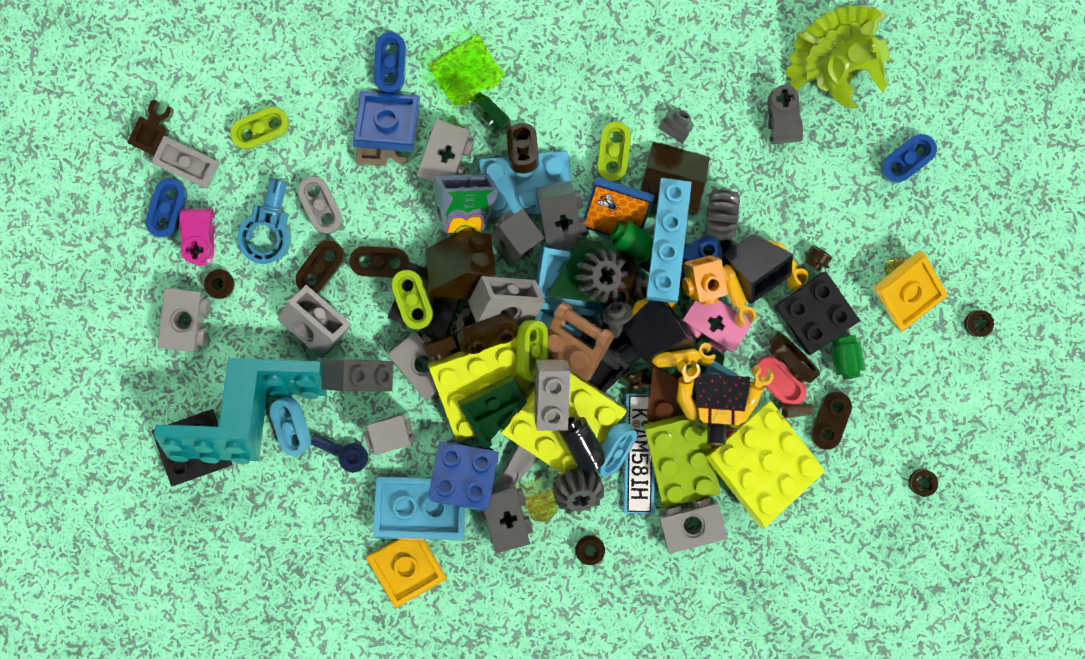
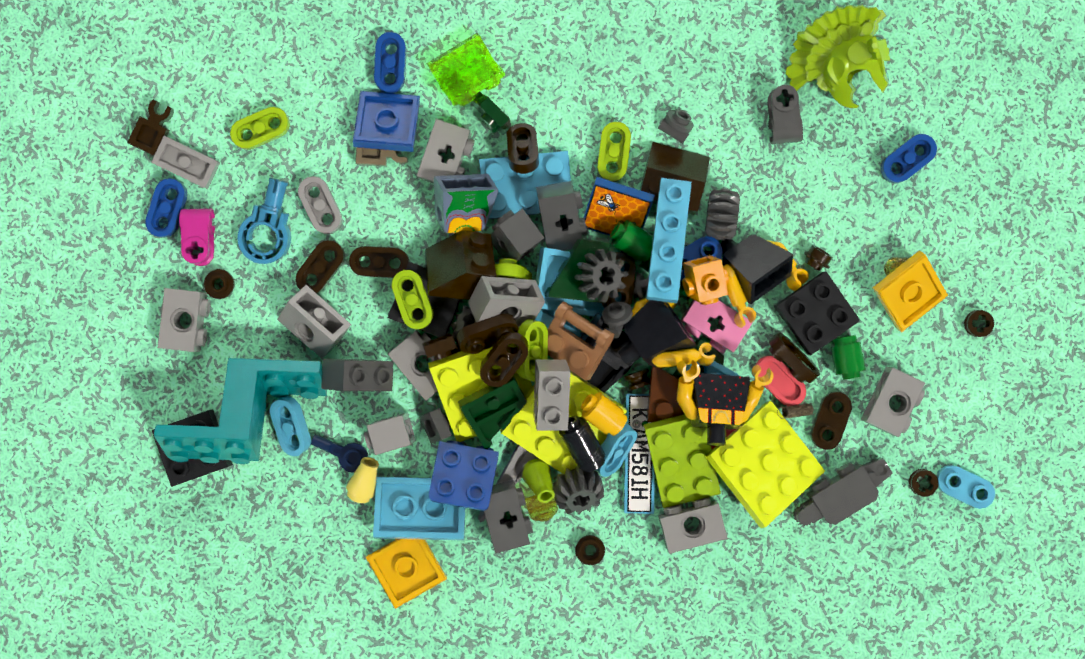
none -> light yellow cone [346,457,379,503]
none -> dark grey plate [419,408,452,444]
none -> dark brown plate [480,332,529,387]
none -> lime plate [495,259,532,280]
none -> lime cone [522,459,555,503]
none -> yellow brick [581,392,627,436]
none -> dark grey hinge [793,457,893,526]
none -> light grey brick [861,367,925,437]
none -> medium azure plate [936,465,995,509]

